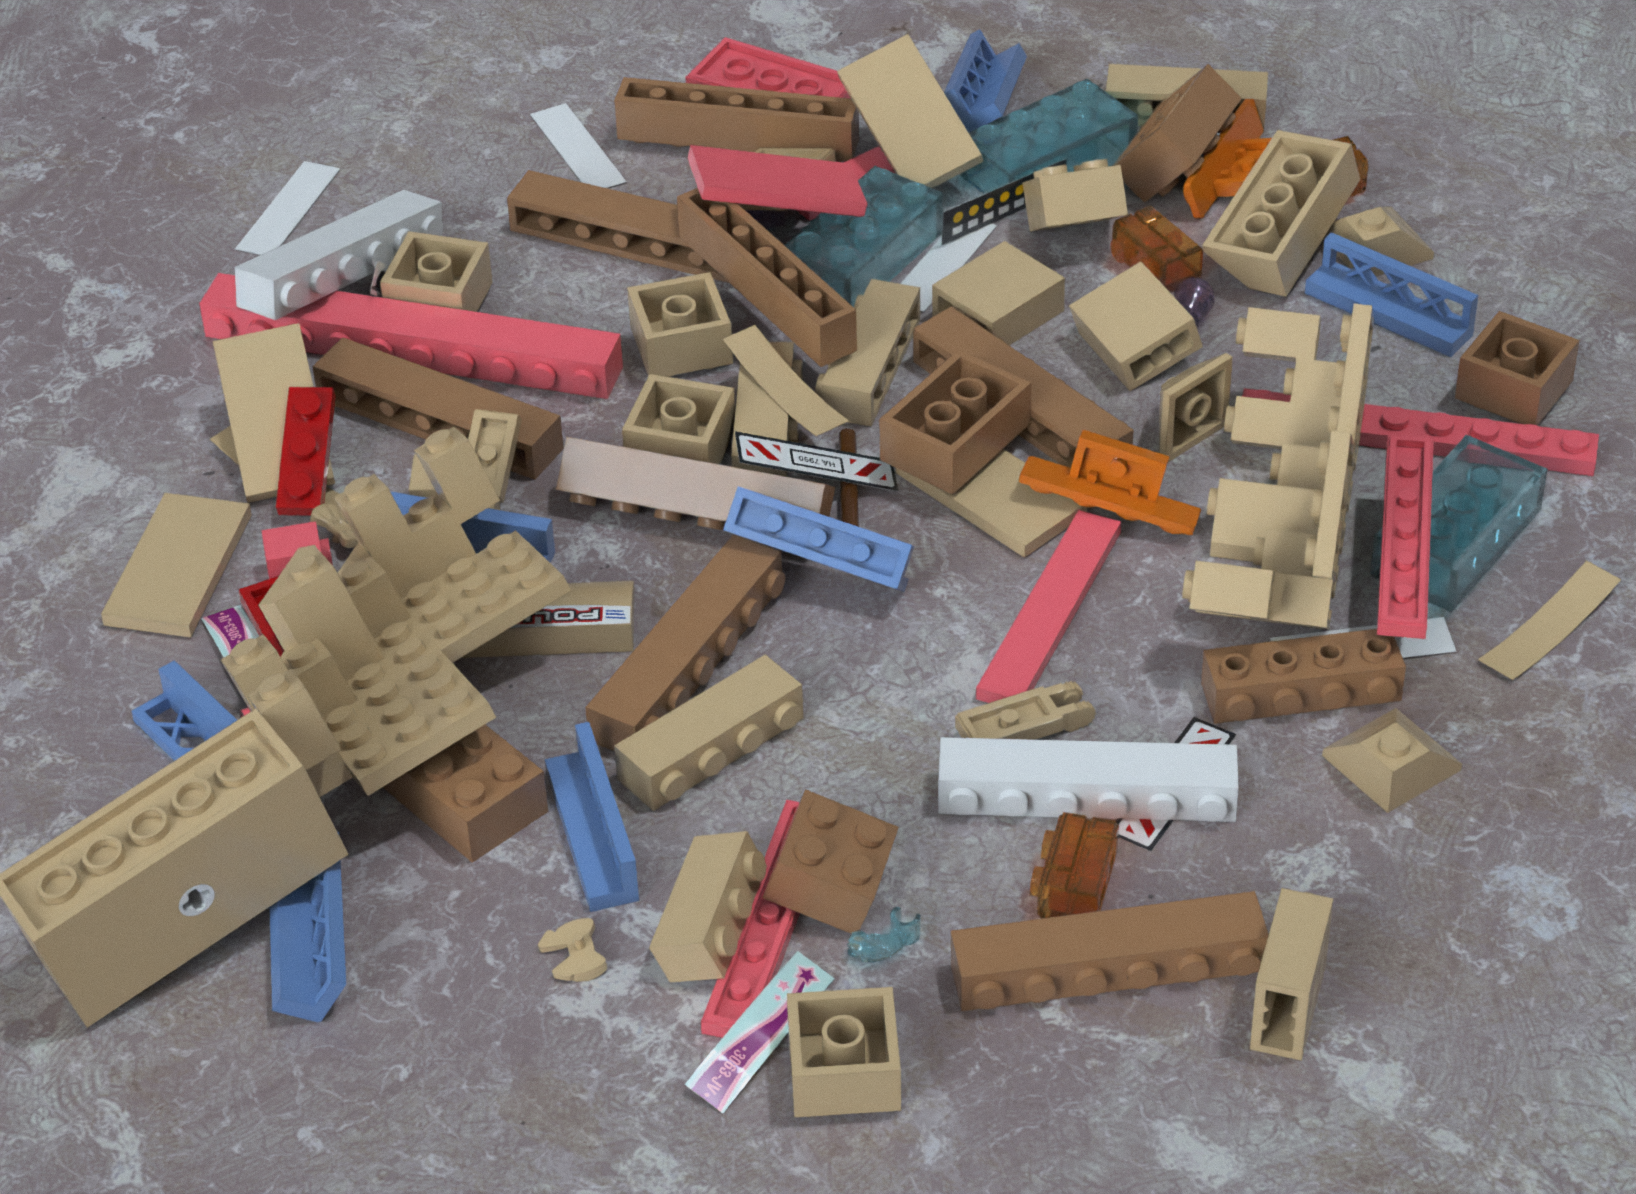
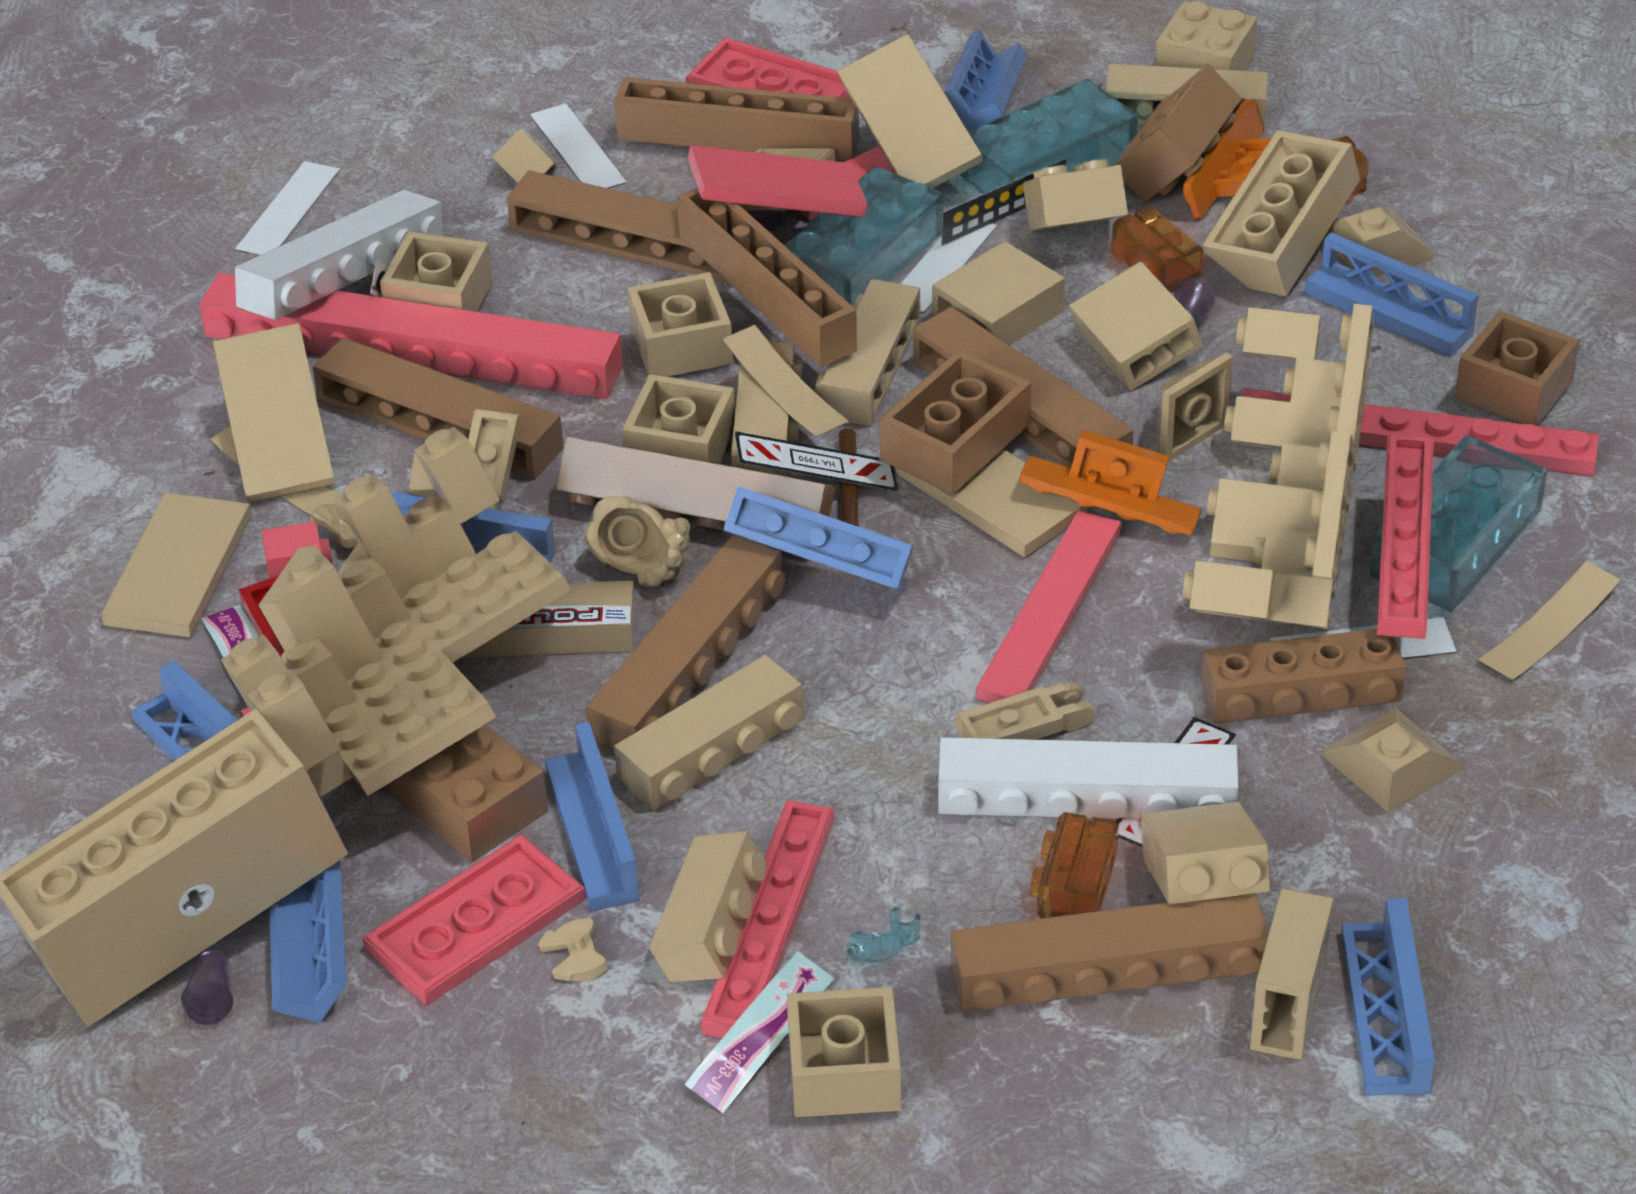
red plate [276,387,336,516] -> none
medium nougat brick [762,789,899,936] -> none
none -> clear purple cone [181,950,233,1025]
none -> coral tile [362,834,586,1006]
none -> tan panel [492,127,557,183]
none -> tan hair [584,496,690,587]
none -> tan brick [1140,801,1270,904]
none -> tan brick [1155,0,1258,71]
none -> medium blue fence [1341,898,1435,1095]

